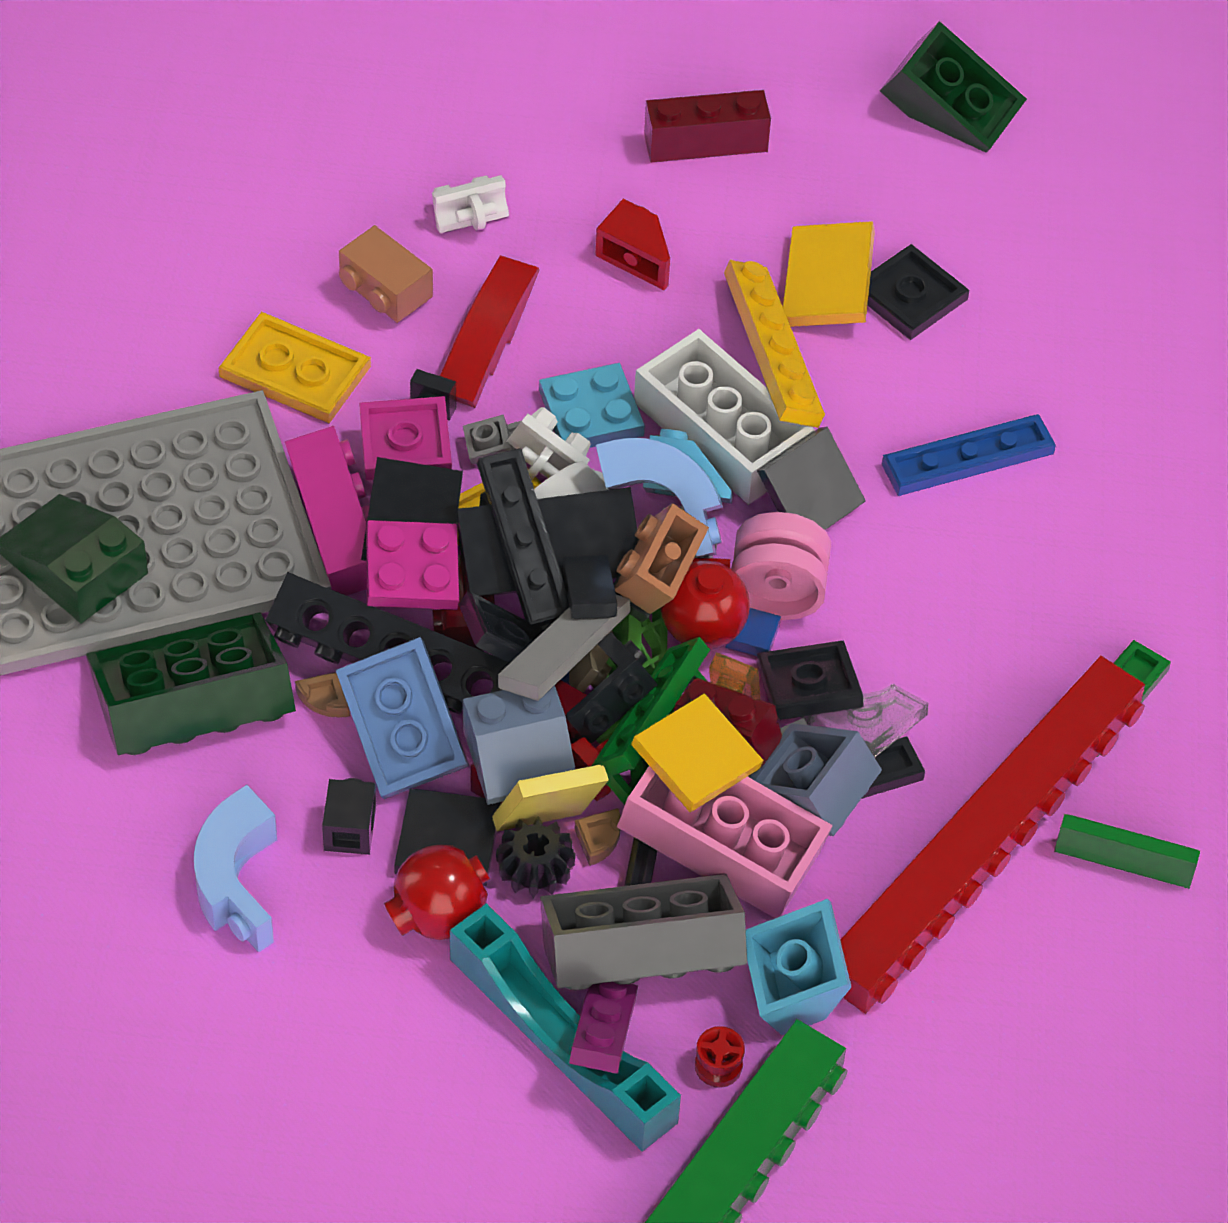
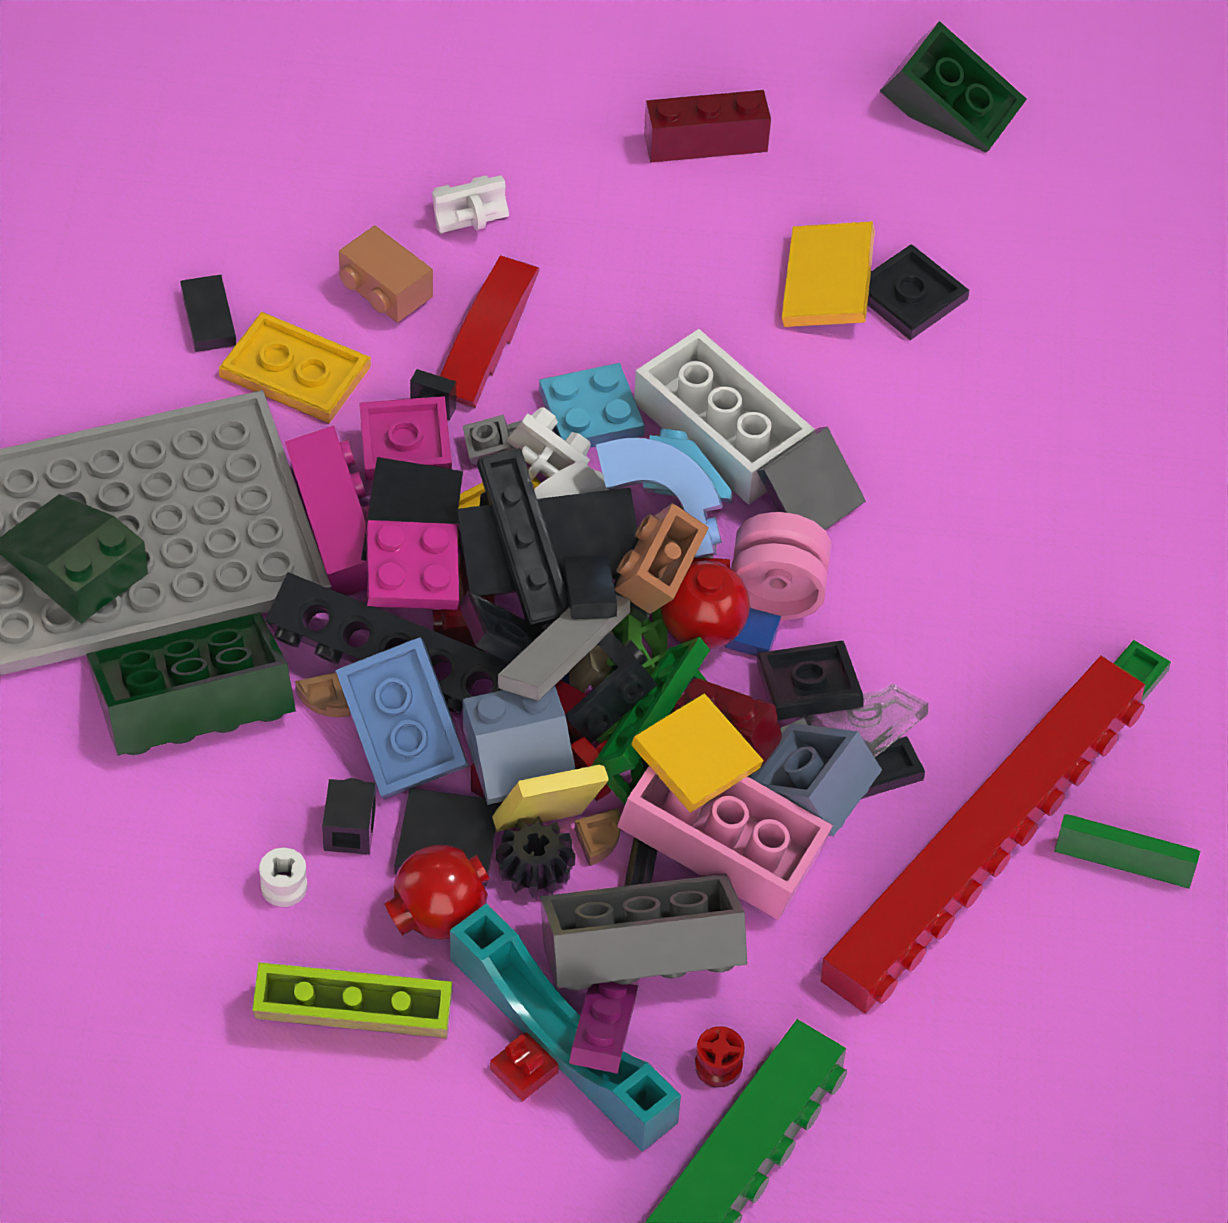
light blue arch [194,785,277,952] -> none
red slope [595,198,670,290] -> none
clear yellow plate [709,652,761,700] -> none
yellow plate [724,260,825,428] -> none
medium azure slope [746,899,851,1035] -> none
blue tile [882,414,1056,496] -> none
none -> black tile [180,274,236,352]
none -> lime brick [252,962,453,1038]
none -> white wheel [259,847,308,907]
none -> red tile [490,1032,559,1102]

